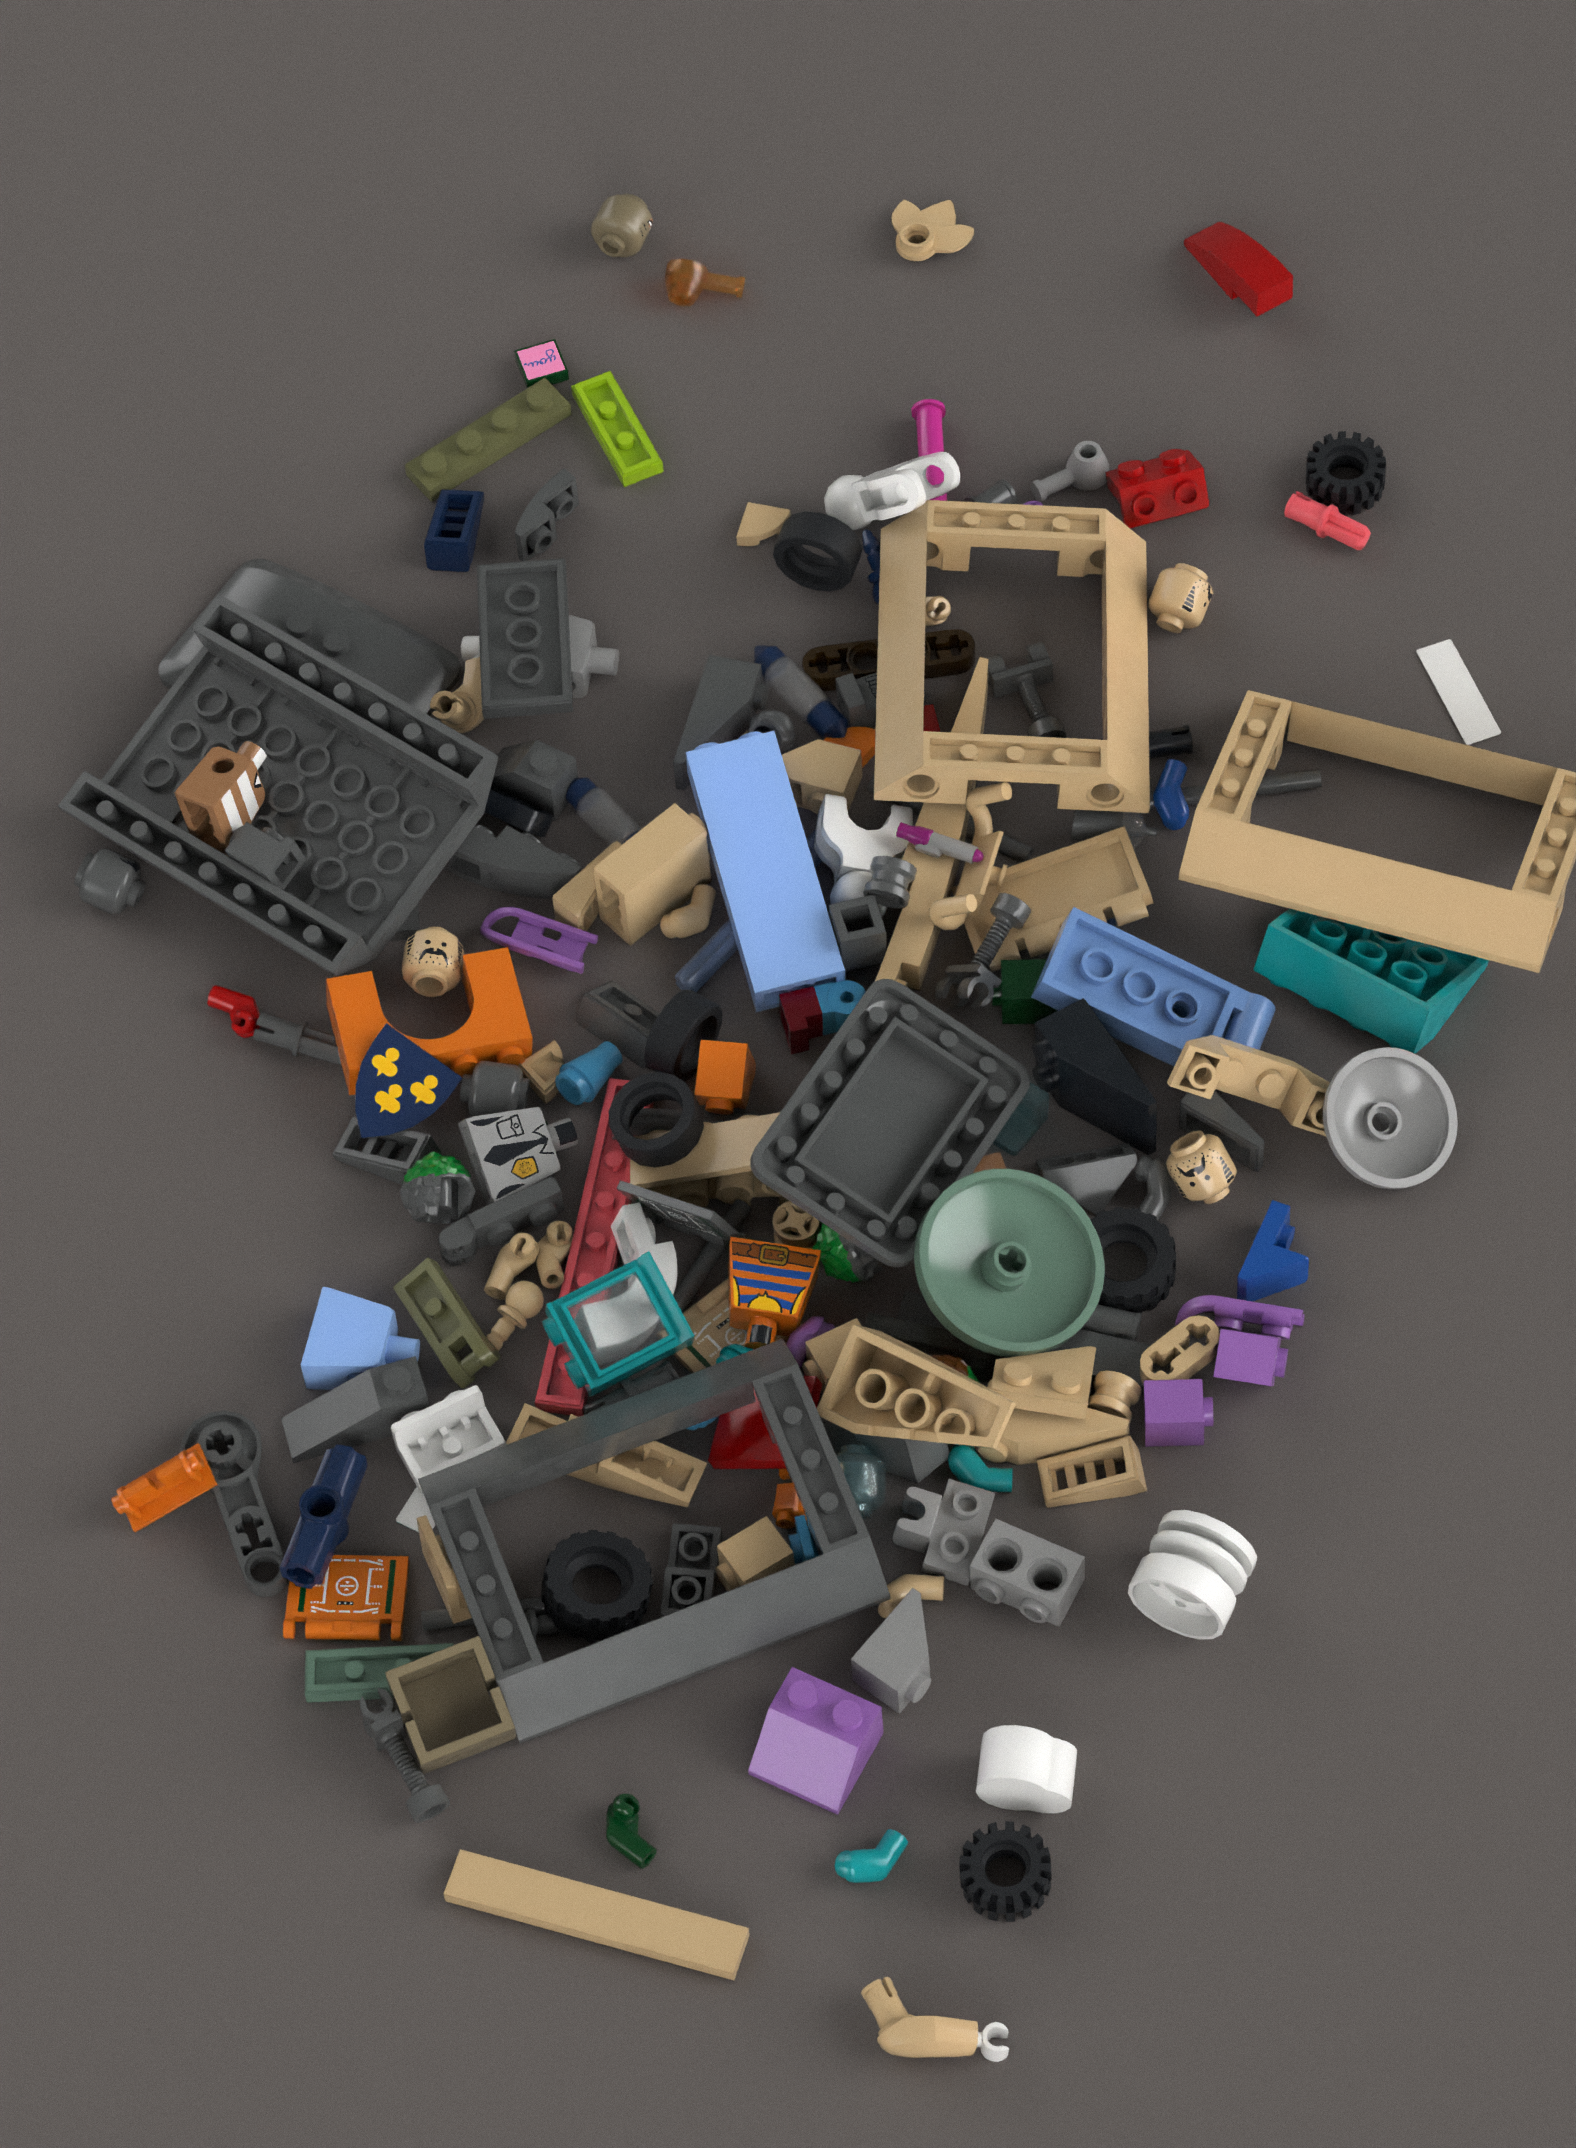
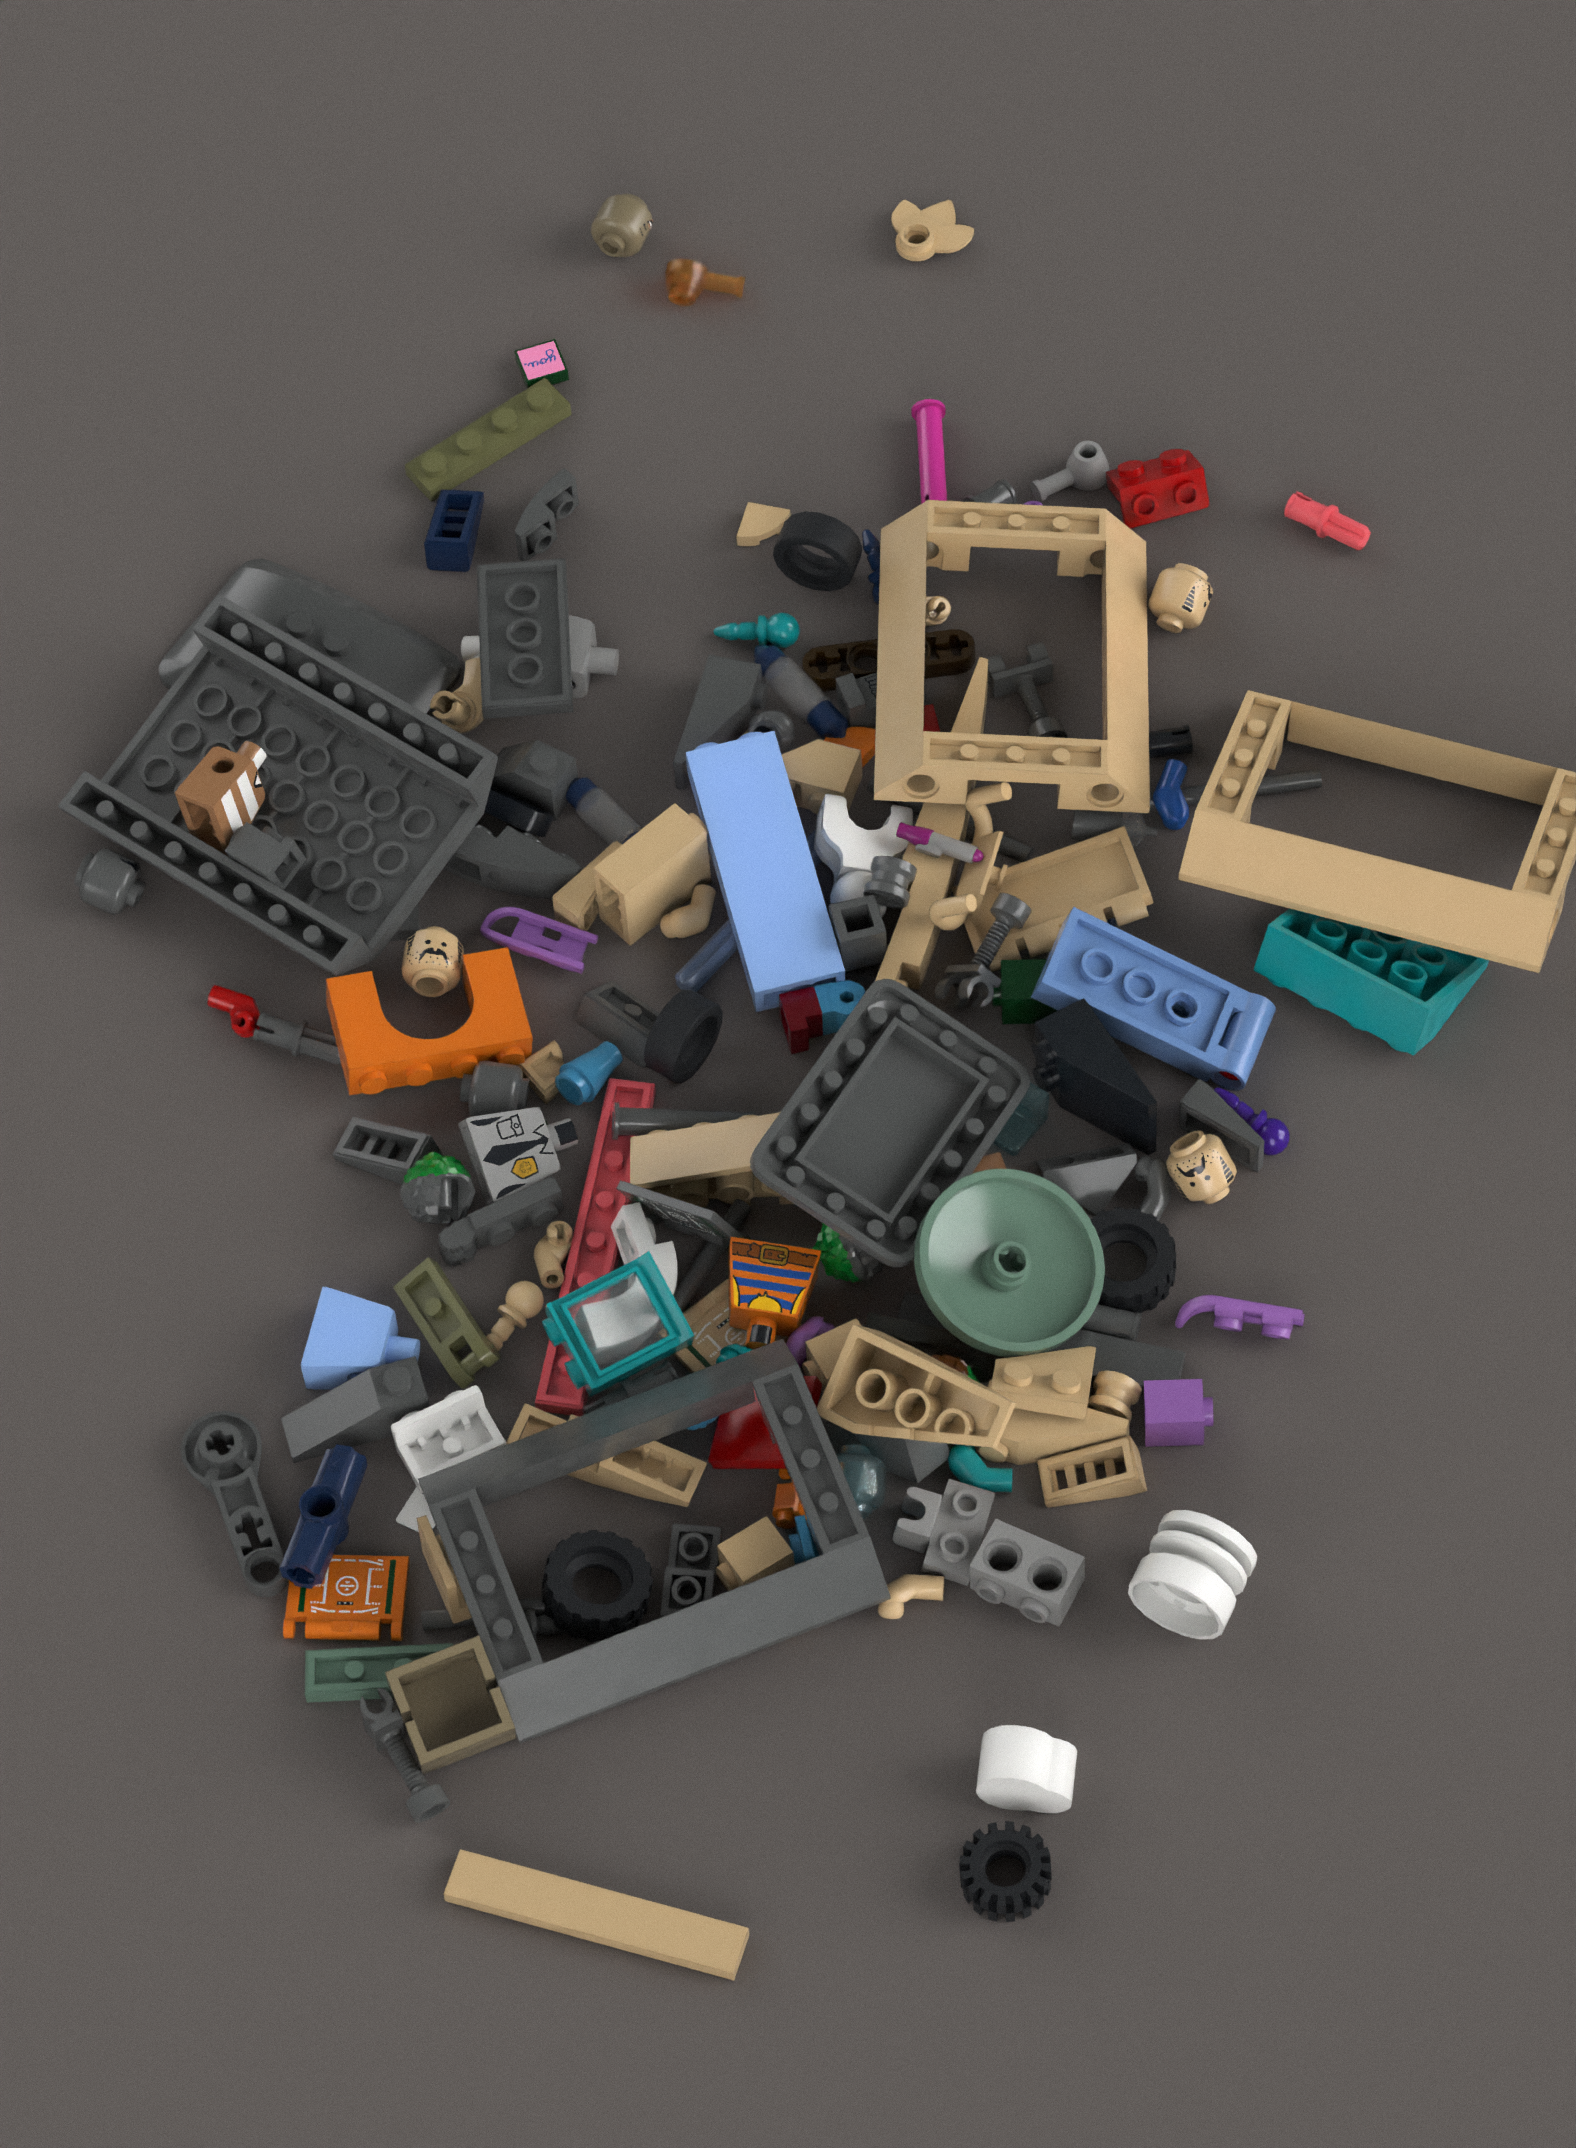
orange hinge [111,1443,218,1533] -> none
dark blue sticker [355,1023,462,1138] -> none
tan arm [484,1232,539,1300] -> none
lime tile [571,371,664,487] -> none
dark green arm [606,1794,657,1869] -> none
black tyre [609,1072,704,1168] -> none
orange slope [694,1040,756,1114] -> none
medium lavender slope [748,1667,884,1815] -> none
tan wheel [772,1201,820,1249] -> none
white piece [824,452,960,530] -> none
teal arm [834,1829,908,1883] -> none
light grey slope [851,1588,931,1714] -> none
tan arm [861,1977,1009,2062] -> none
tan beam [1140,1315,1220,1384] -> none
tan slope [1167,1035,1330,1136] -> none
red slope [1184,221,1293,317] -> none
medium lavender brick [1213,1329,1288,1386] -> none
blue slope [1237,1200,1309,1302] -> none
black tyre [1305,431,1386,516] -> none
light grey dish [1323,1047,1458,1189] -> none
white sticker [1416,639,1501,745] -> none
none -> teal bar [714,612,800,648]
none -> dark purple bar [1214,1088,1290,1155]

